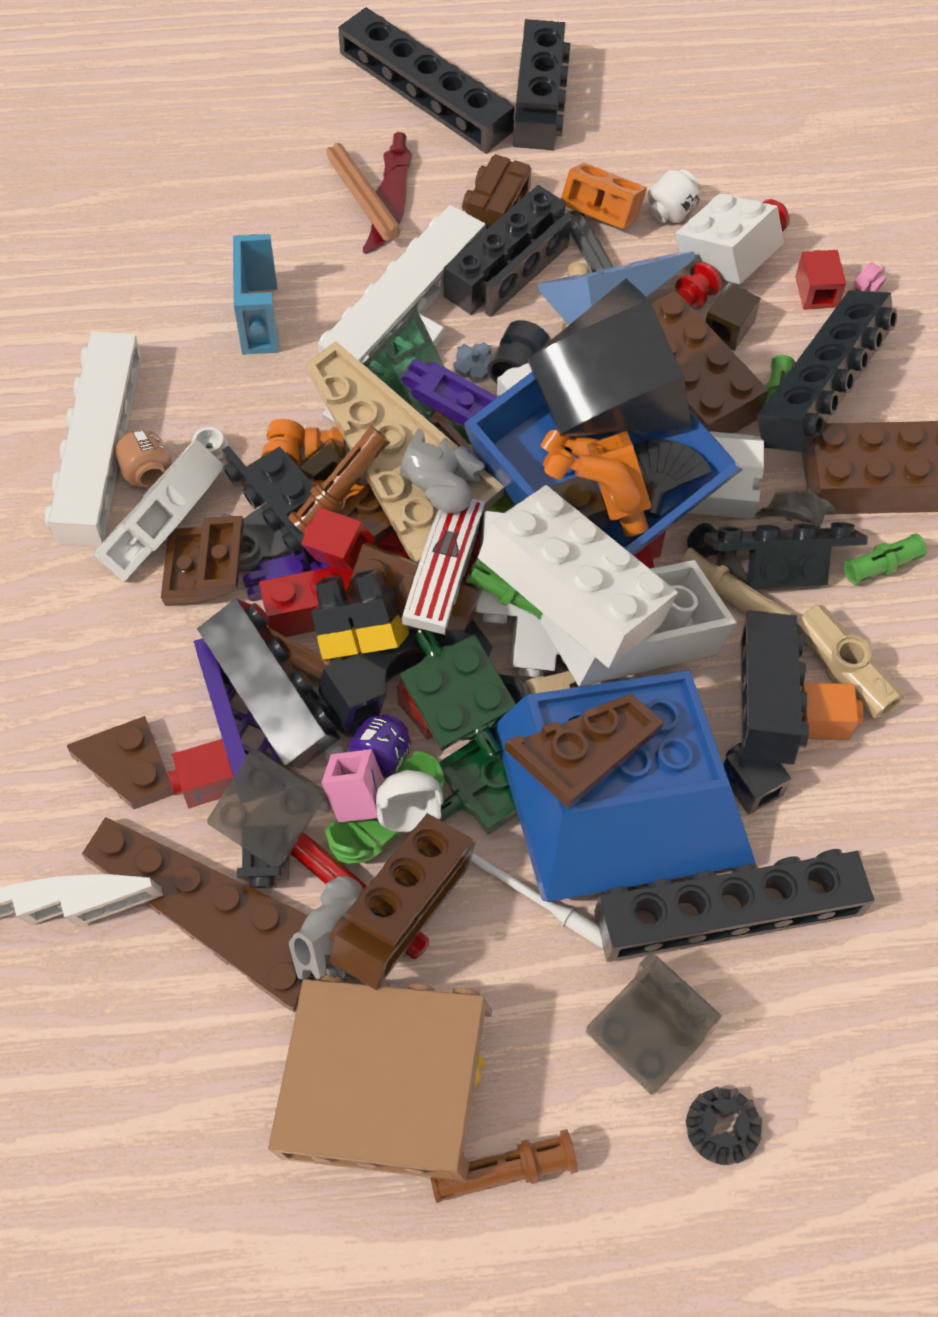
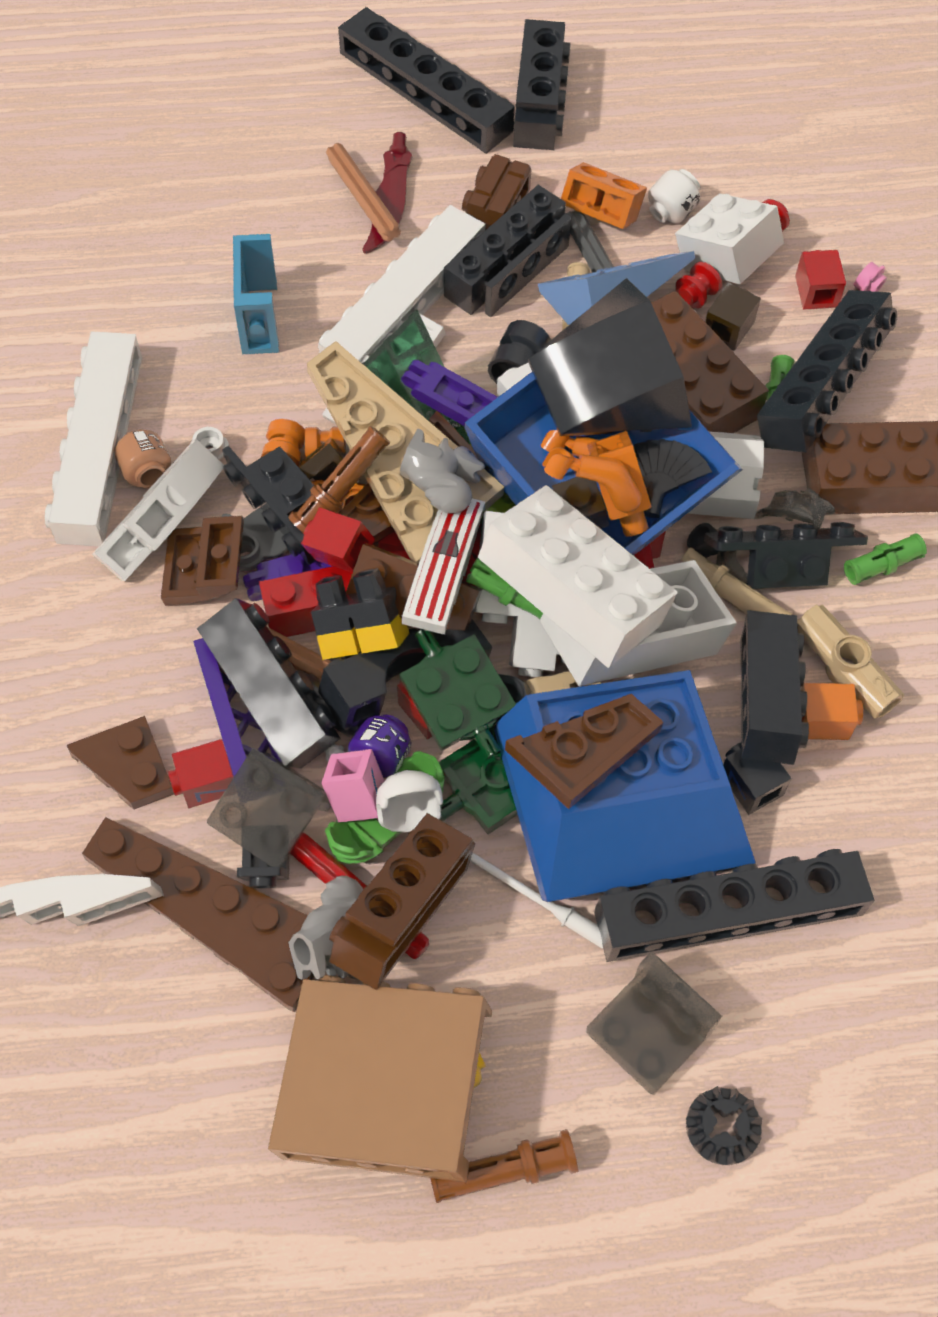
sand blue plant [453,342,493,381] -> none

